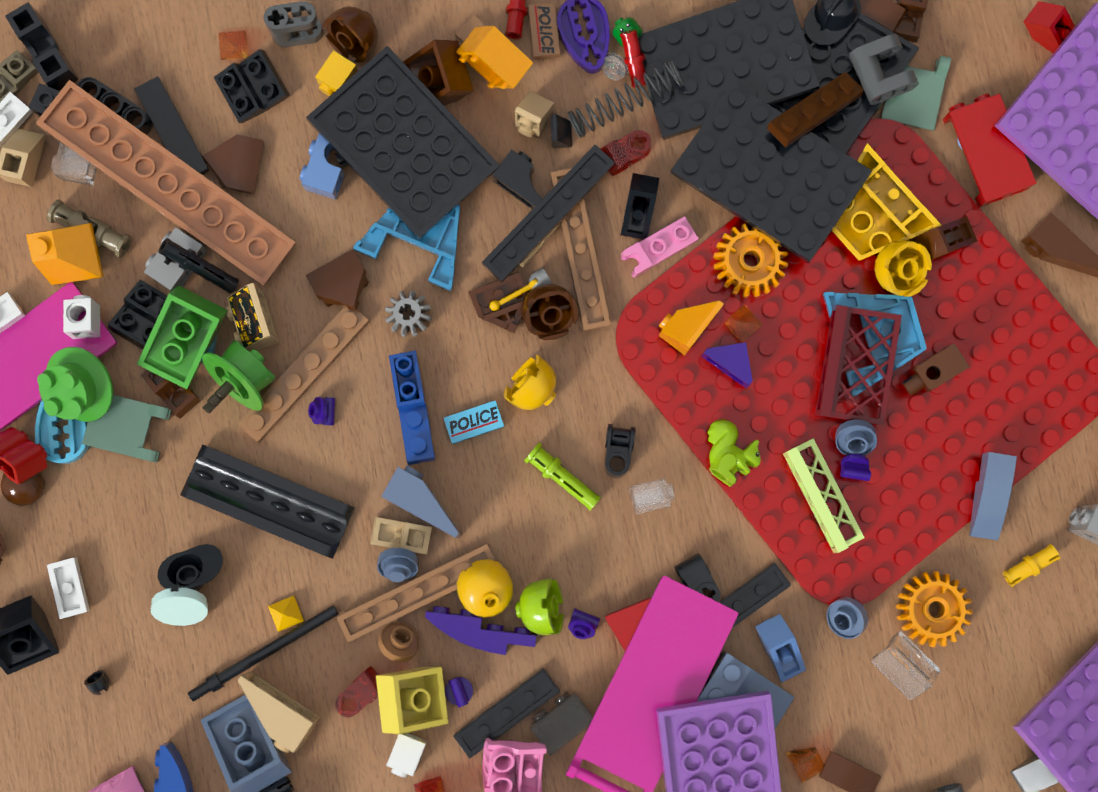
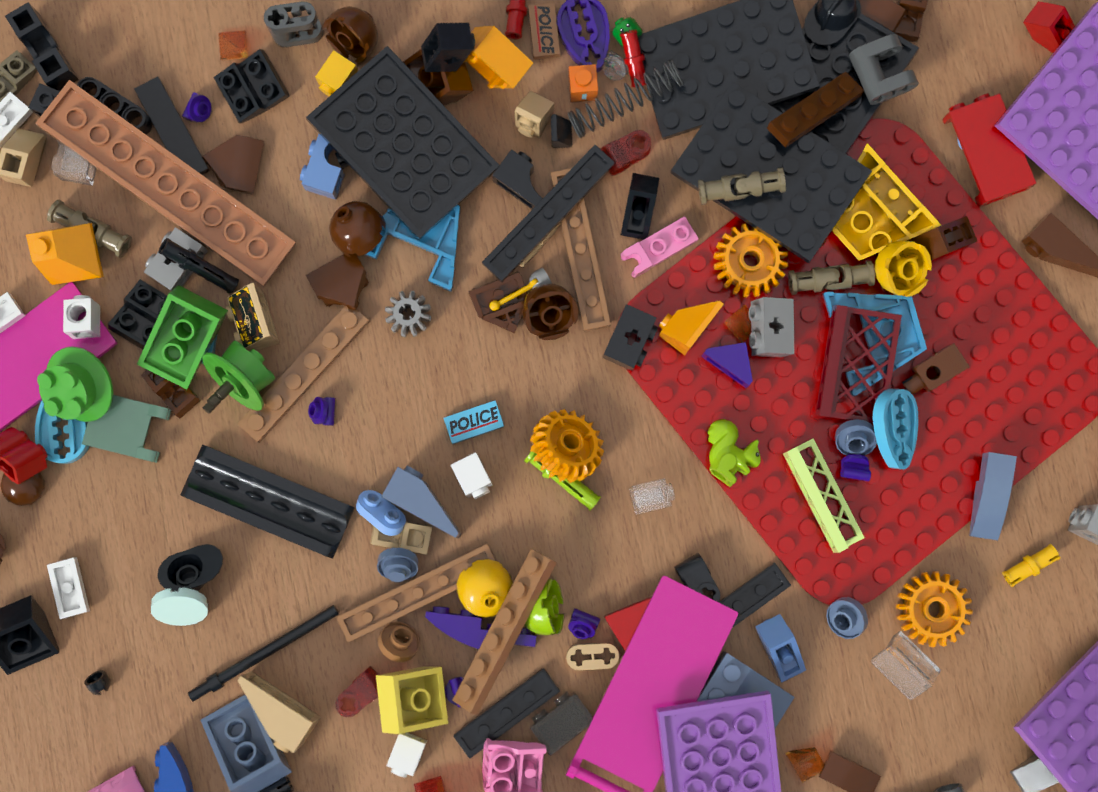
yellow slope [268,595,304,632] -> none
blue slope [389,350,436,465] -> none
yellow cylinder [503,354,557,410] -> none
black piece [604,424,636,478] -> none
sand green flag [881,56,951,131] -> none
none -> dark purple plate [182,92,212,122]
none -> reddish brown cylinder [329,201,386,257]
none -> light blue plate [356,490,406,536]
none -> black brick [421,23,475,72]
none -> white brick [451,452,493,499]
none -> medium nougat plate [452,549,557,715]
none -> light orange gear [530,408,604,483]
none -> tan beam [566,643,619,670]
none -> orange brick [568,64,598,102]
none -> black brick [603,304,658,371]
none -> dark tan piece [698,167,786,205]
none -> light grey brick [749,297,794,357]
none -> dark tan piece [788,261,875,295]
none -> medium azure piece [873,389,918,469]

